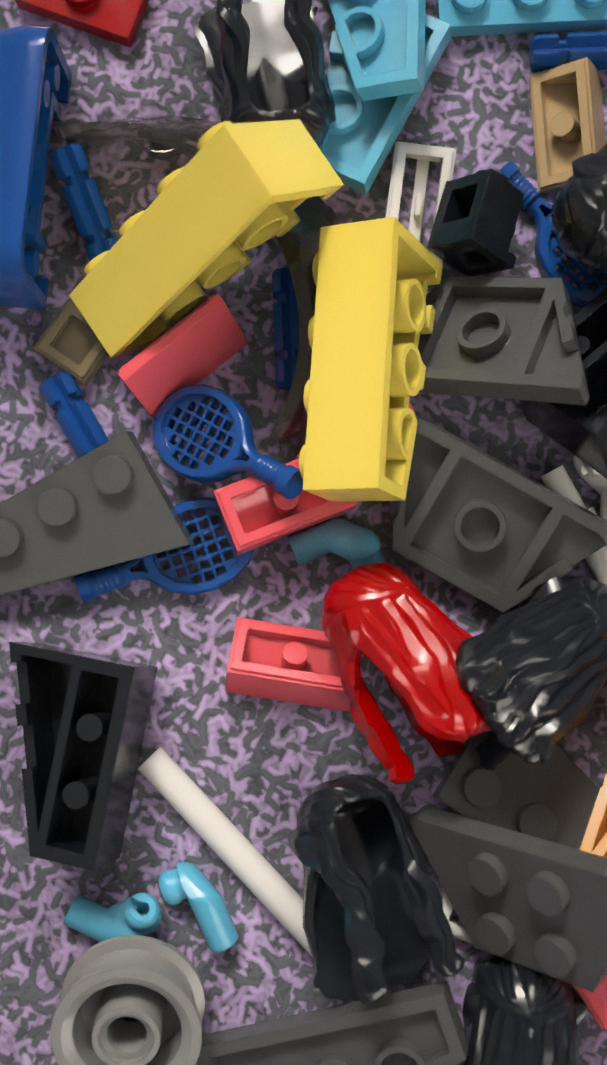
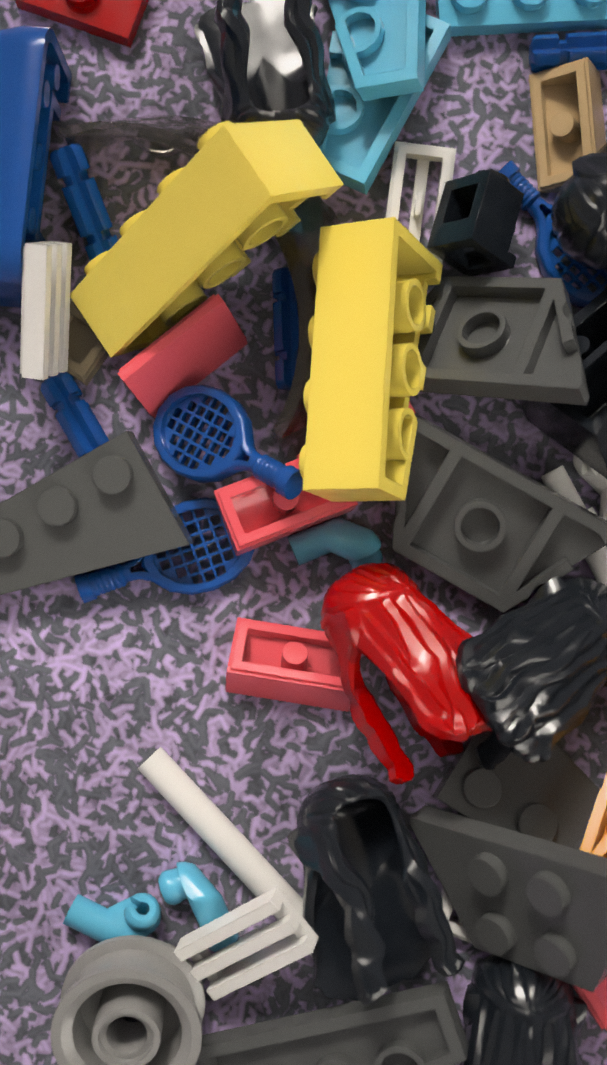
black wedge [9,642,158,871] -> none
none -> white tile [20,241,72,380]
none -> white tile [173,886,319,1001]

